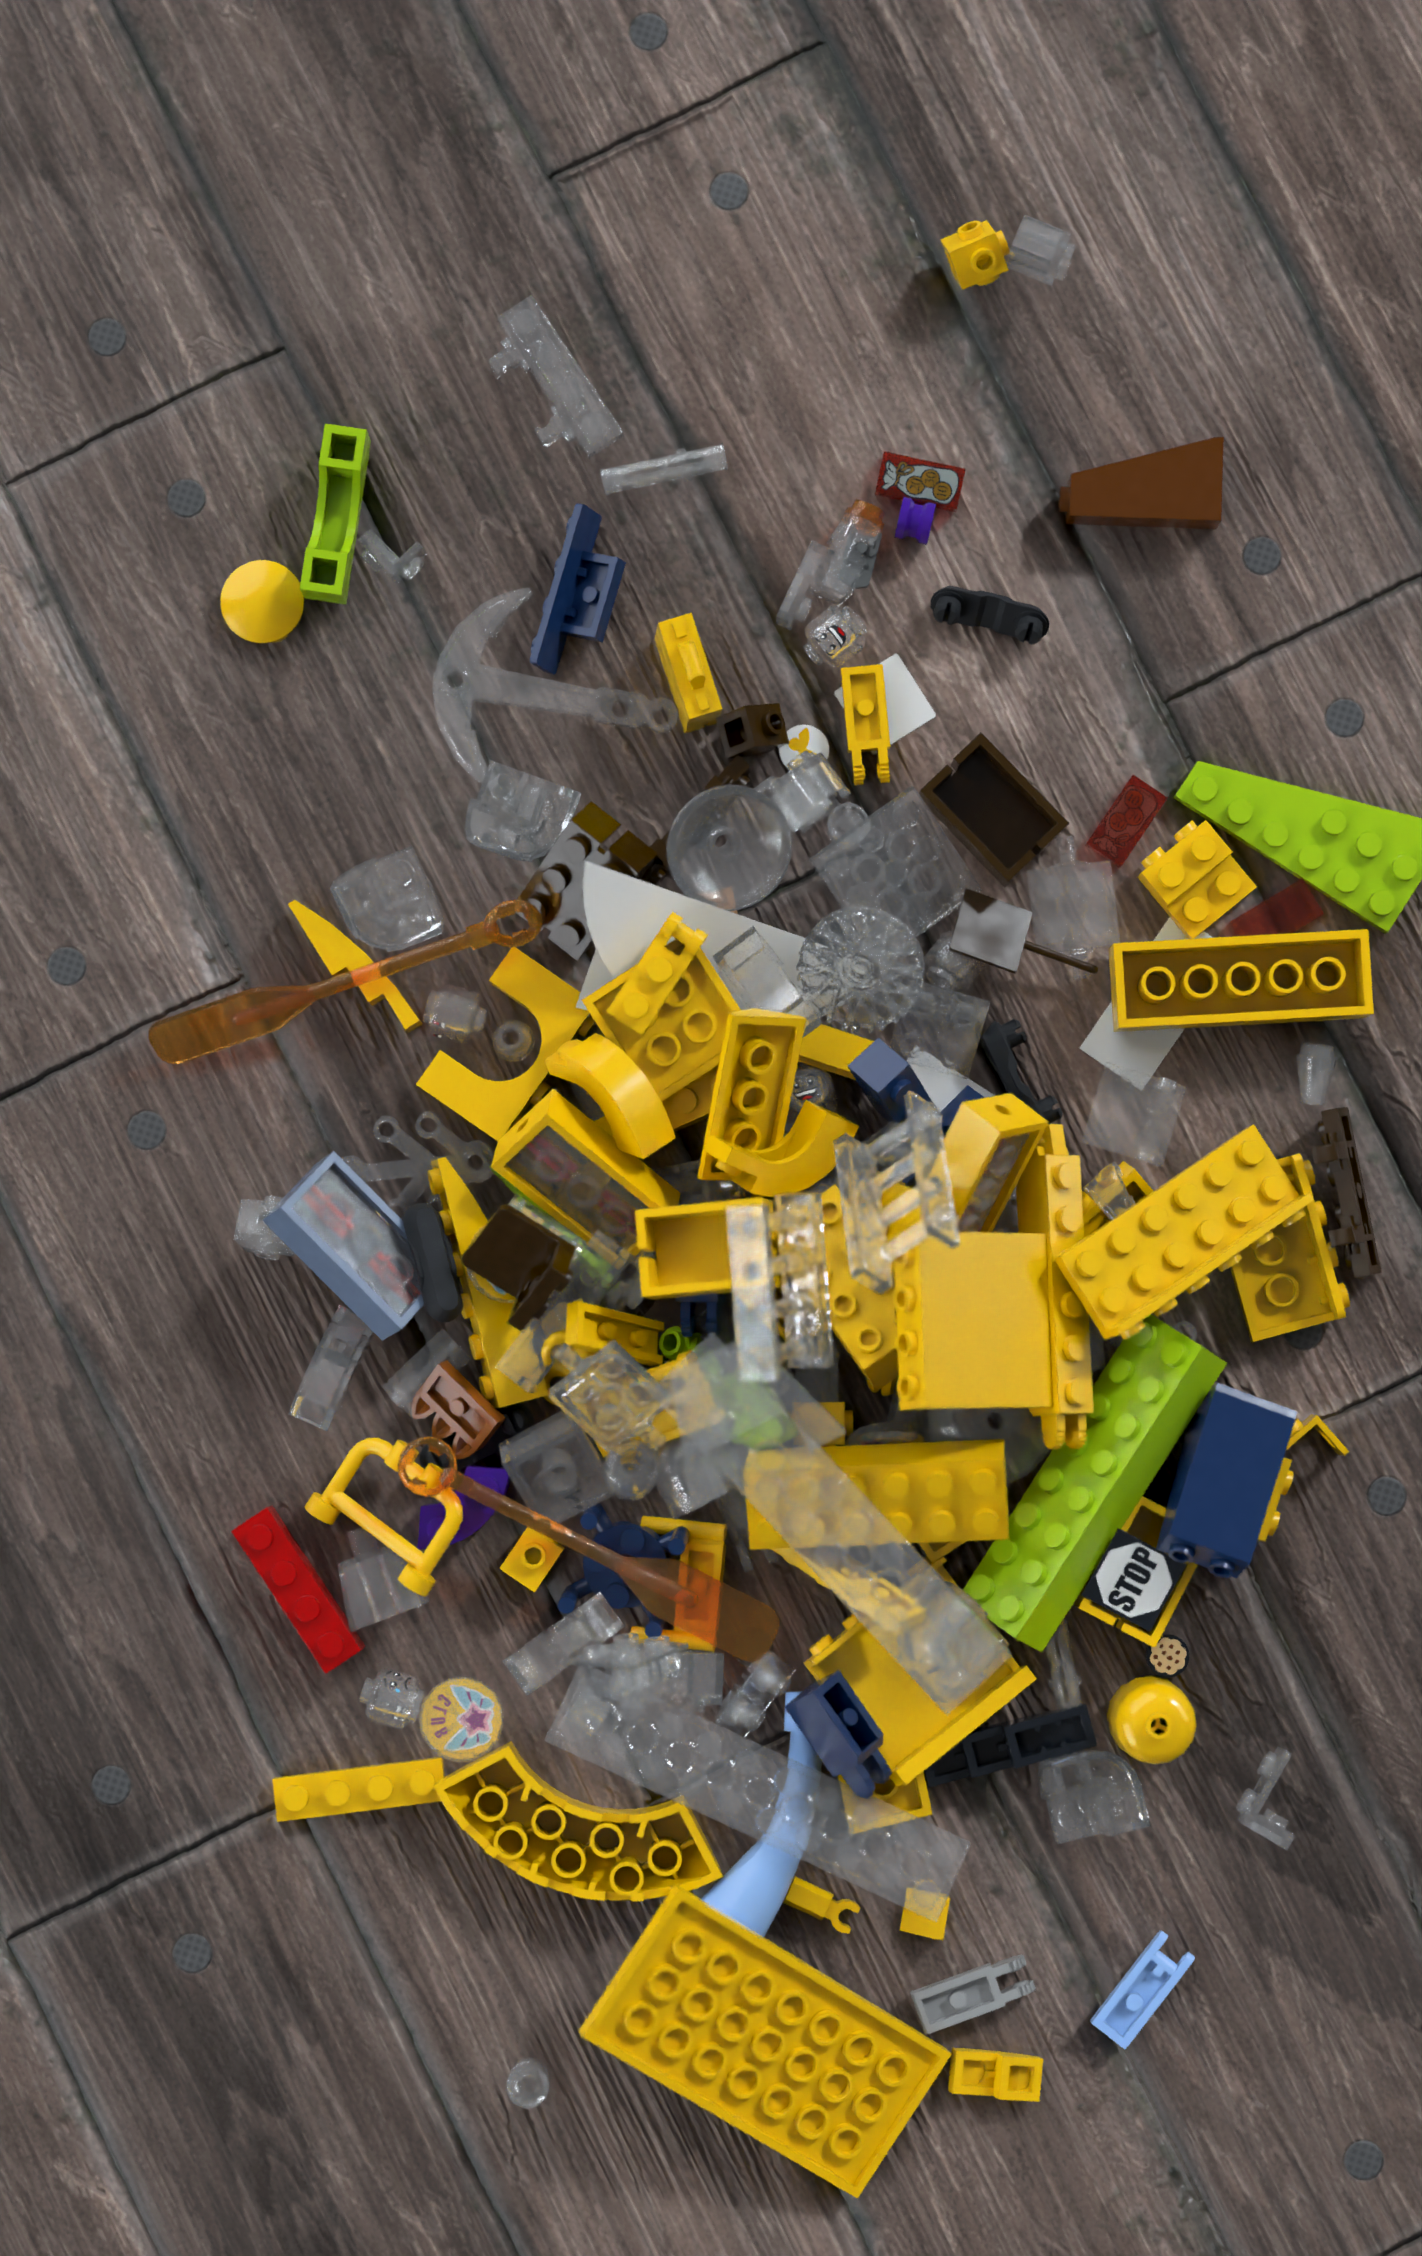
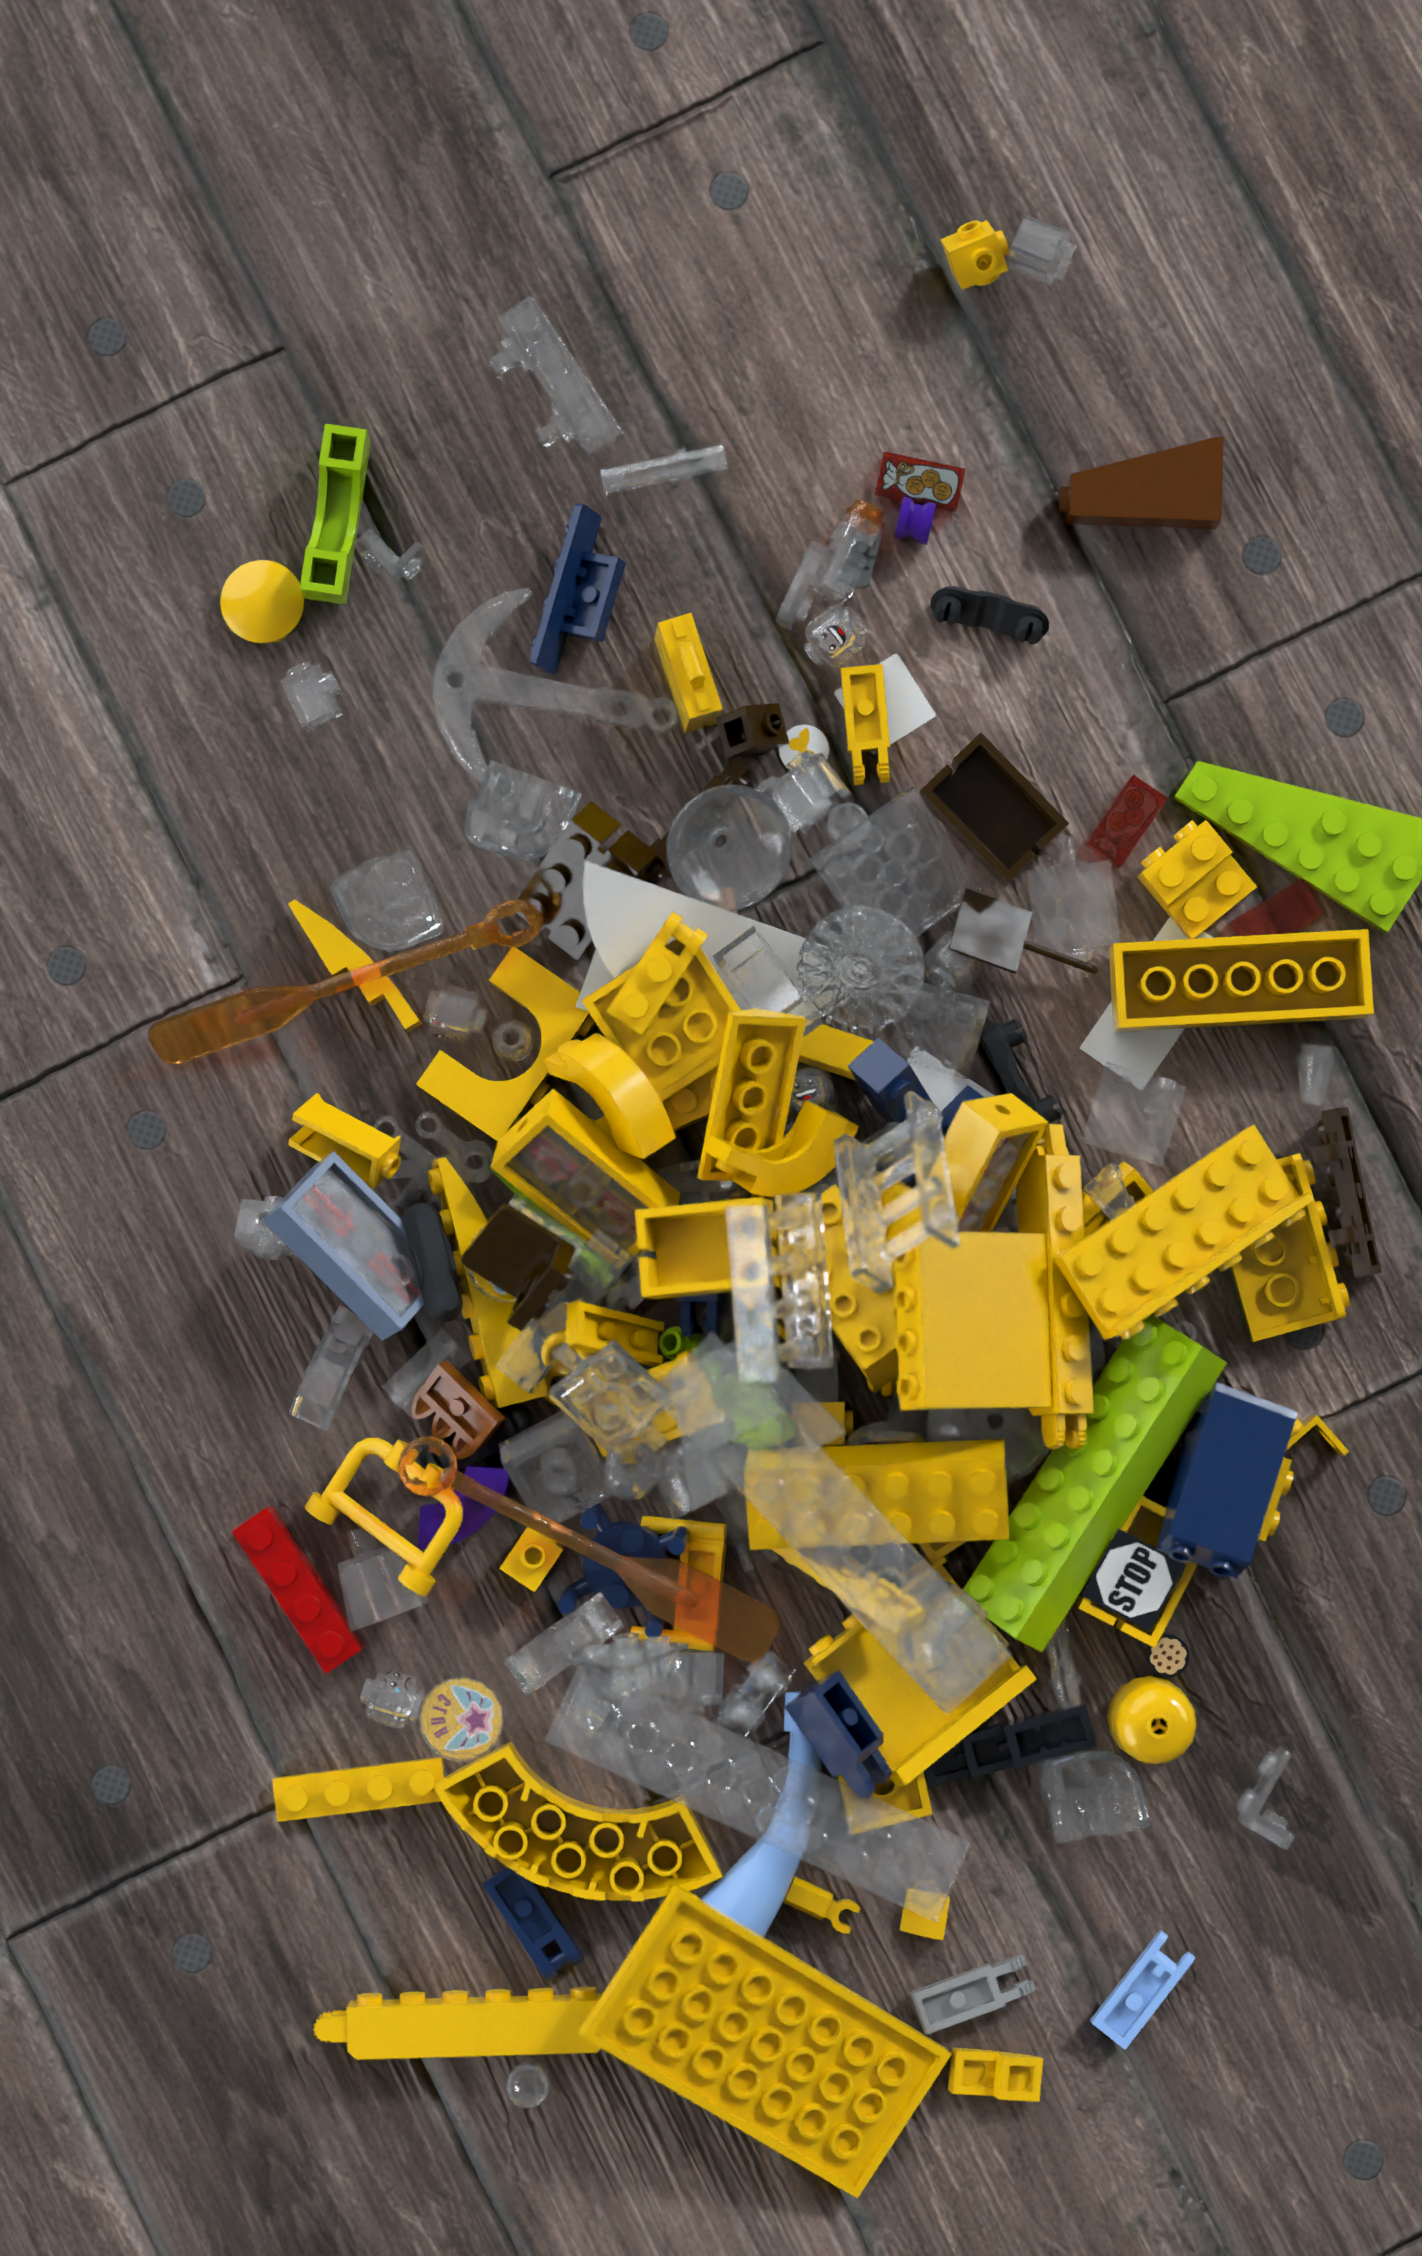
none -> clear brick [280,662,343,732]
none -> yellow window [288,1093,401,1190]
none -> yellow hinge [313,1987,603,2060]
none -> dark blue plate [482,1866,585,1983]

